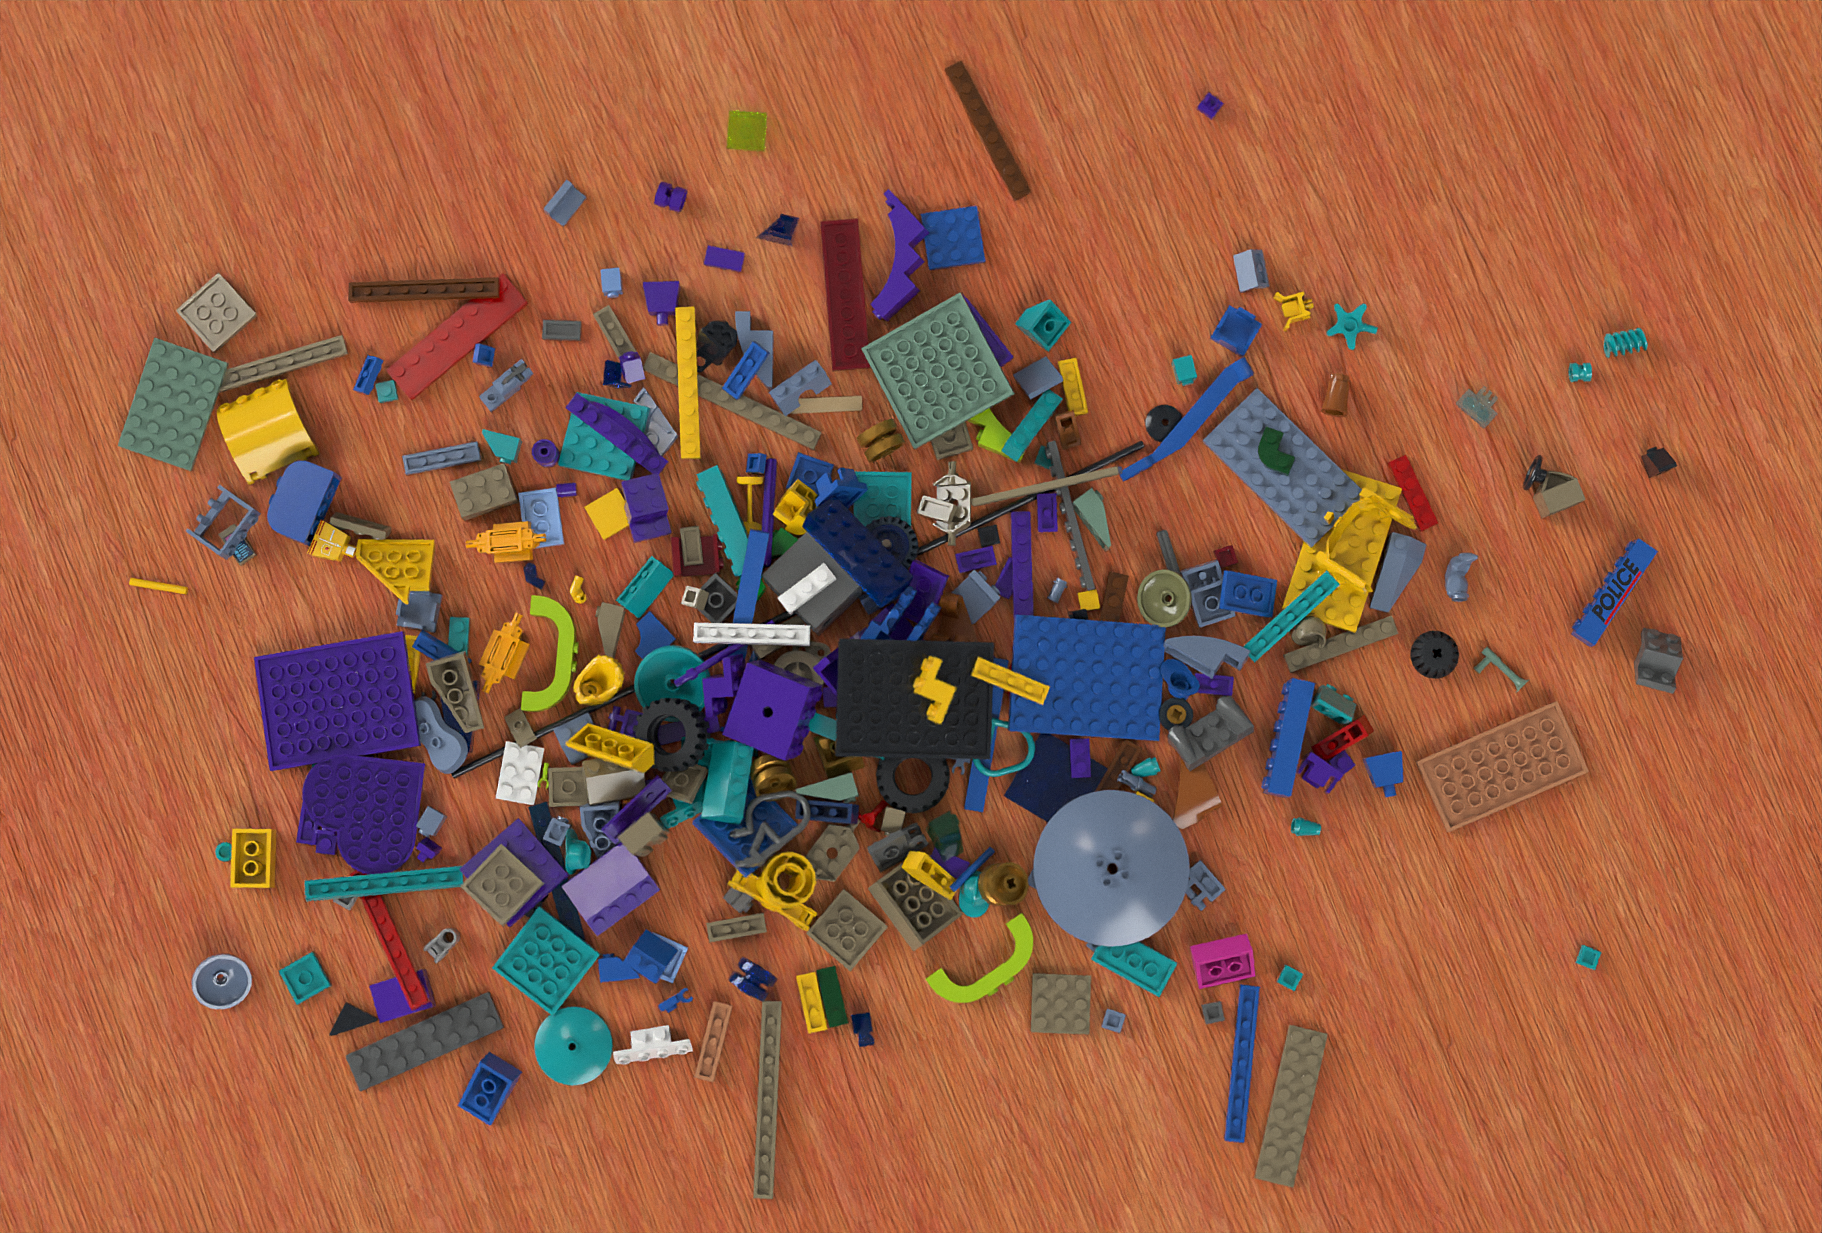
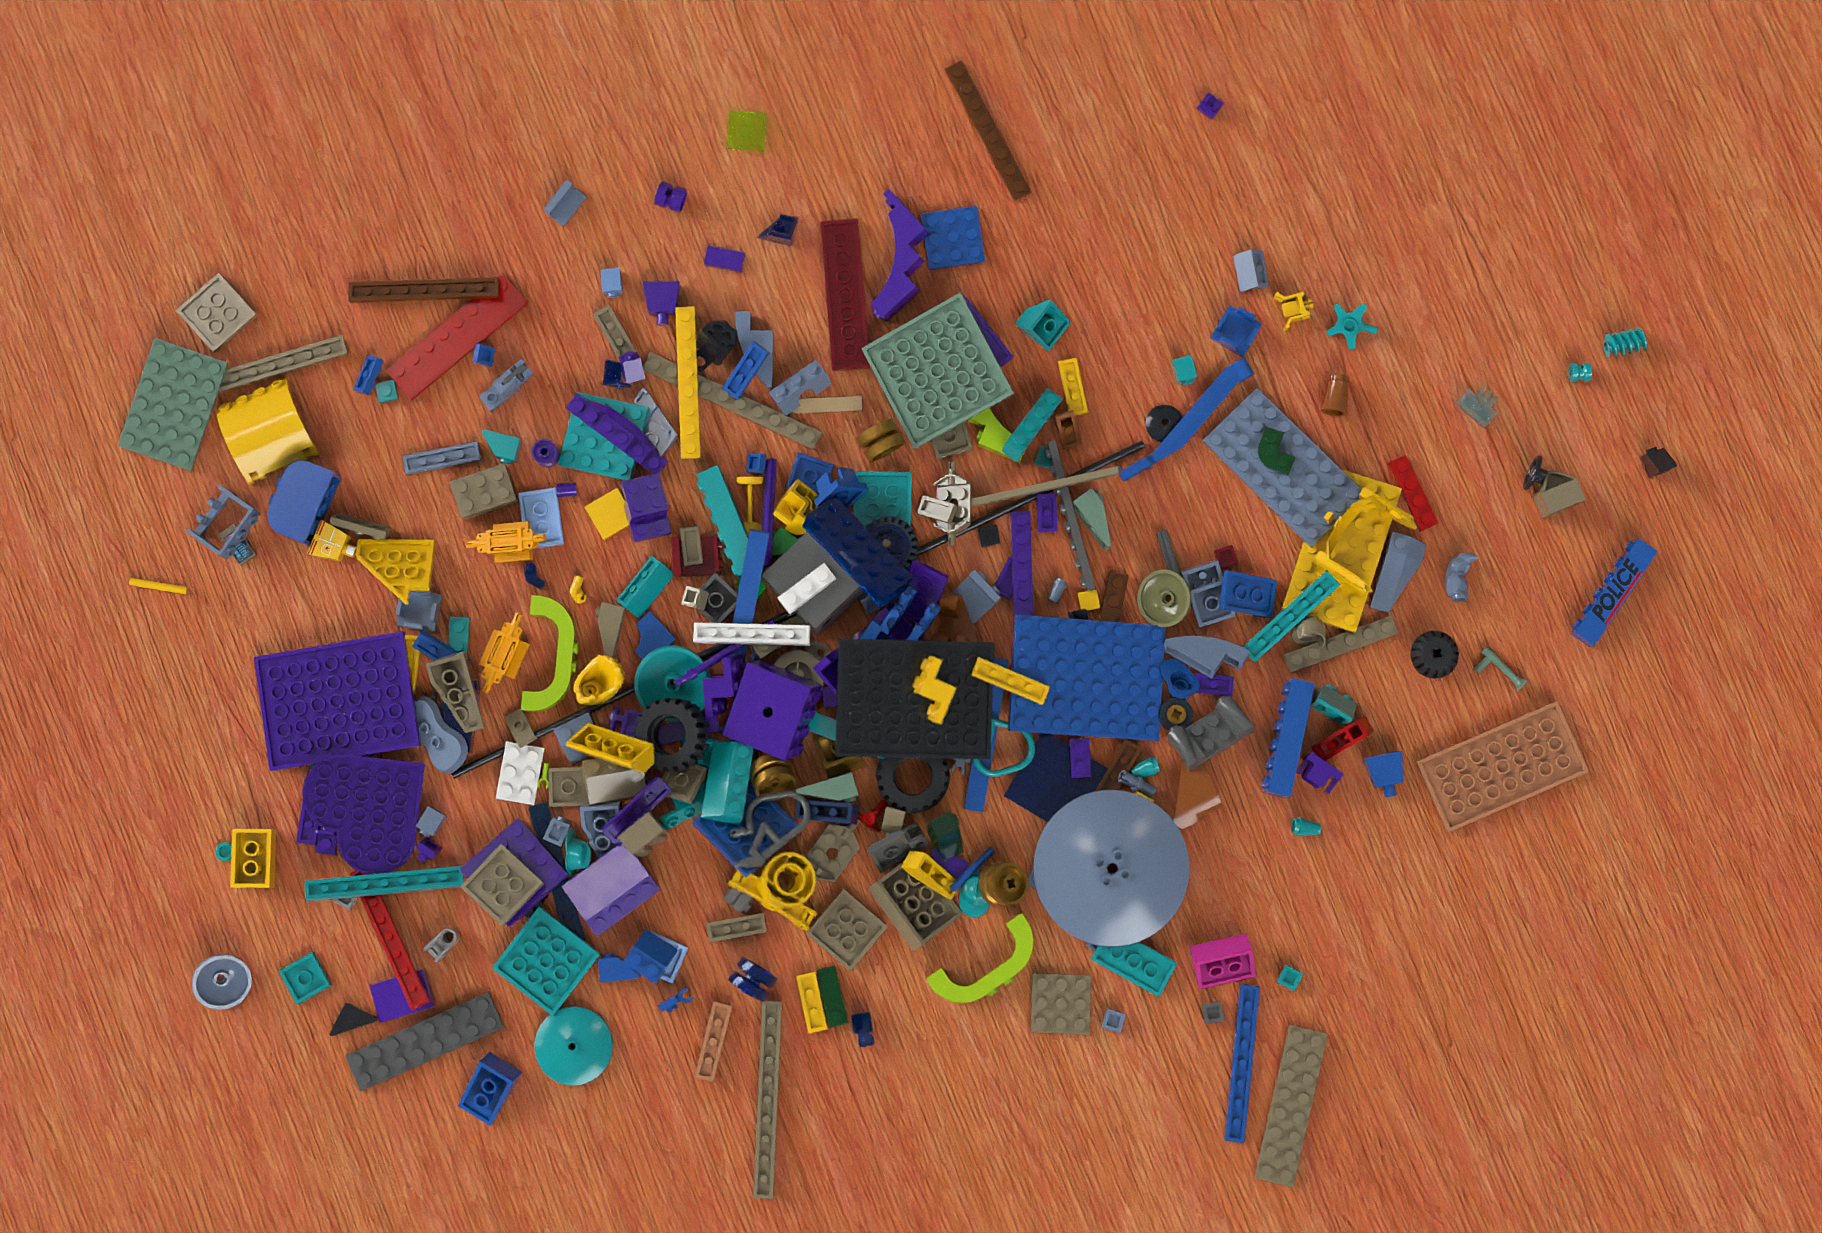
dark grey tile [542,320,582,341] -> none
white bracket [613,1025,693,1065] -> none
dark purple plate [955,546,997,574] -> none
sand blue tile [1013,356,1064,399] -> none
sand blue plate [1185,860,1226,911] -> none
dark purple plate [1328,750,1356,774] -> none
teal tile [1575,945,1602,970] -> none
dark grey bracket [1634,628,1683,694] -> none

